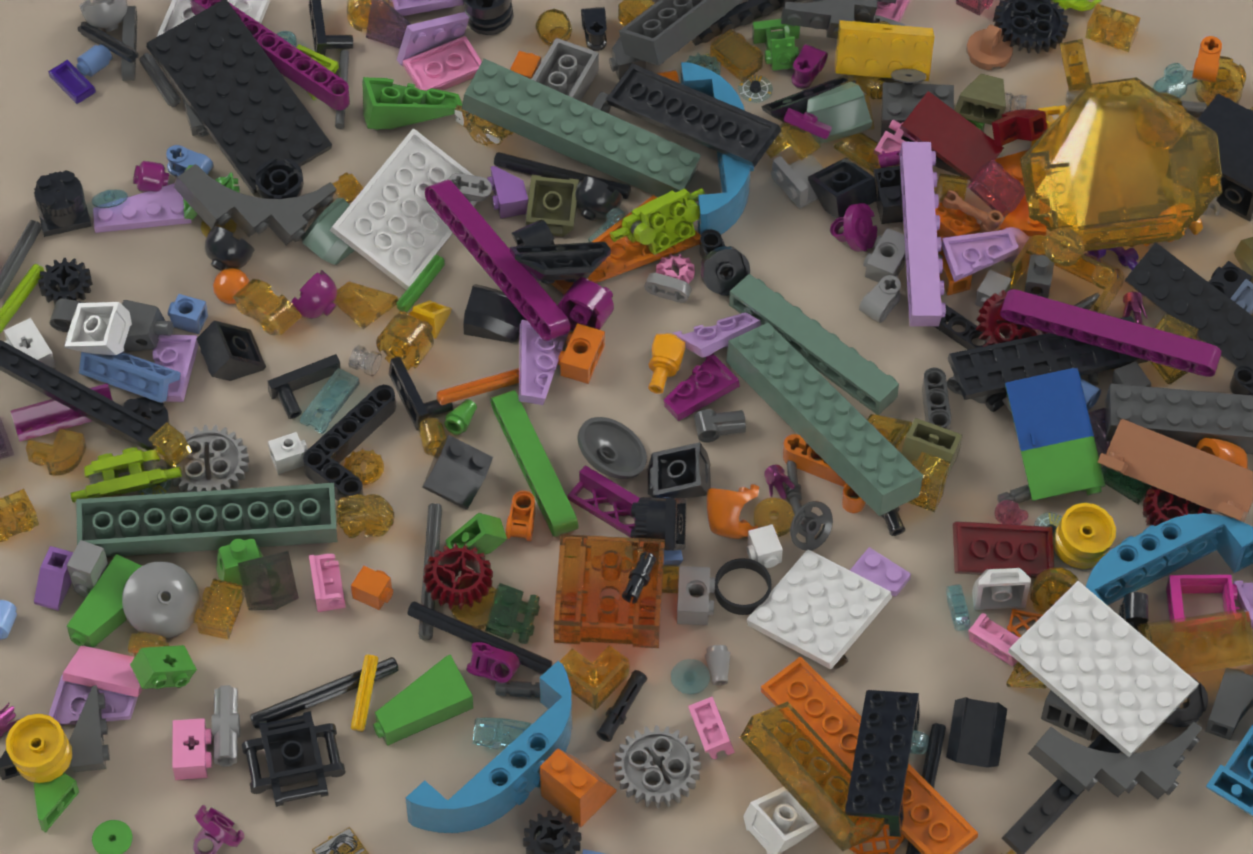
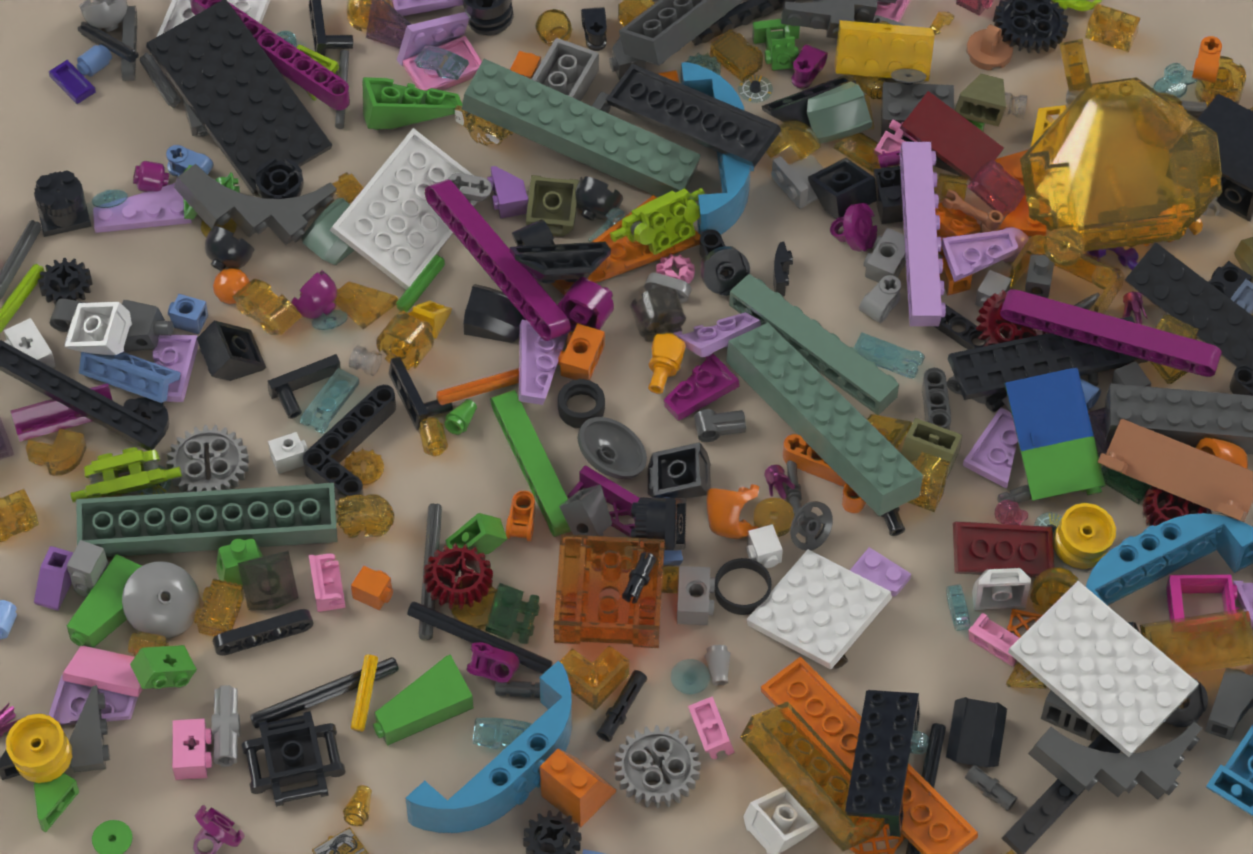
clear yellow brick [149,422,192,468] -> none
black slope [422,435,493,510] -> none
black axle [494,152,631,199] -> none
magenta plate [784,108,832,140] -> none
dark red brick [992,109,1048,146] -> none
black piece [1119,592,1149,629] -> none
none -> black beam [212,609,314,656]
none -> clear light blue piece [312,310,348,330]
none -> clear yellow cone [343,785,372,827]
none -> clear light blue slope [414,45,469,80]
none -> black tyre [557,379,605,428]
none -> dark grey torso [559,485,612,550]
none -> clear smoke brick [630,287,686,342]
none -> black slope [773,242,793,296]
none -> clear light blue plate [853,332,925,379]
none -> clear yellow tile [929,12,955,36]
none -> lavender wing [963,407,1018,489]
none -> dark grey pin [965,765,1018,811]

